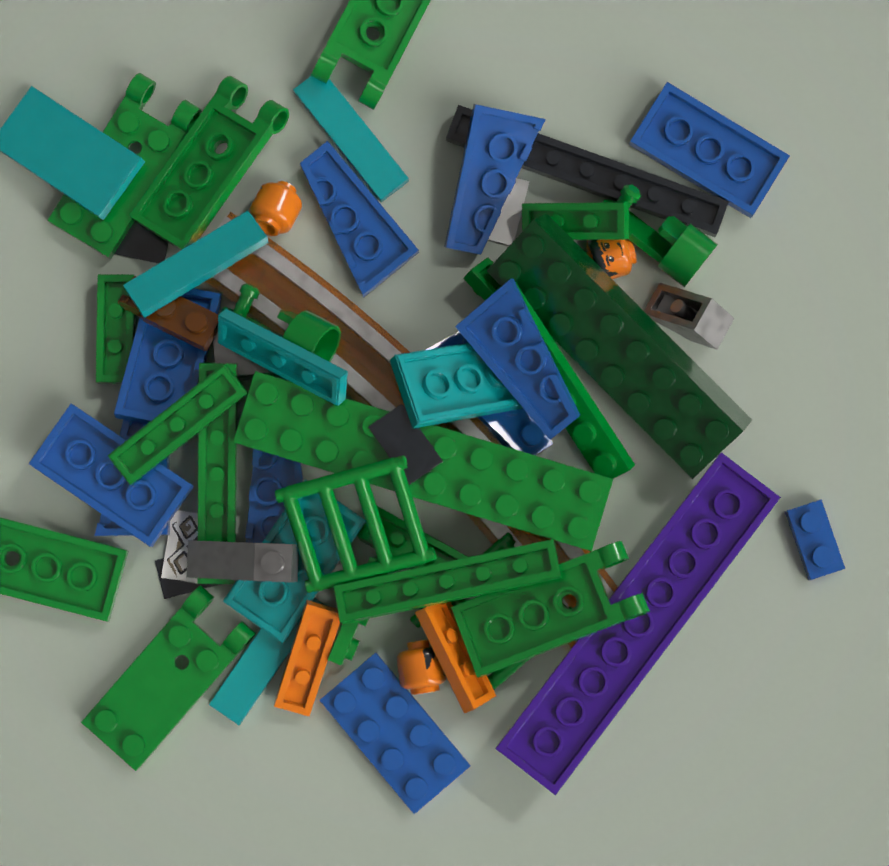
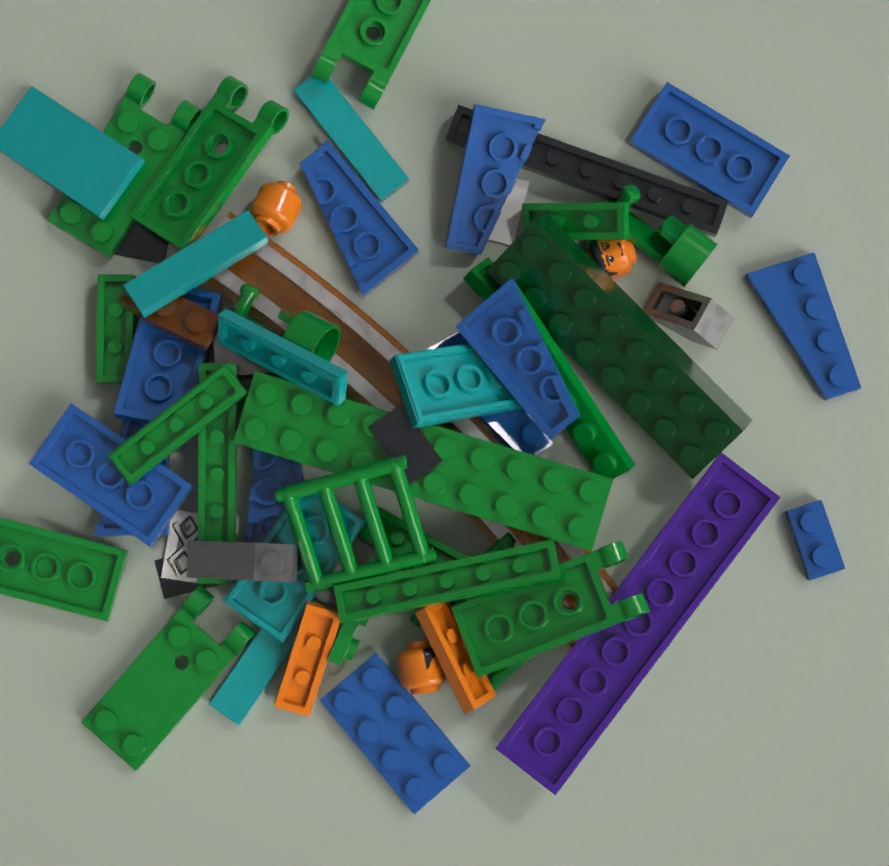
none -> blue wing [744,252,861,401]

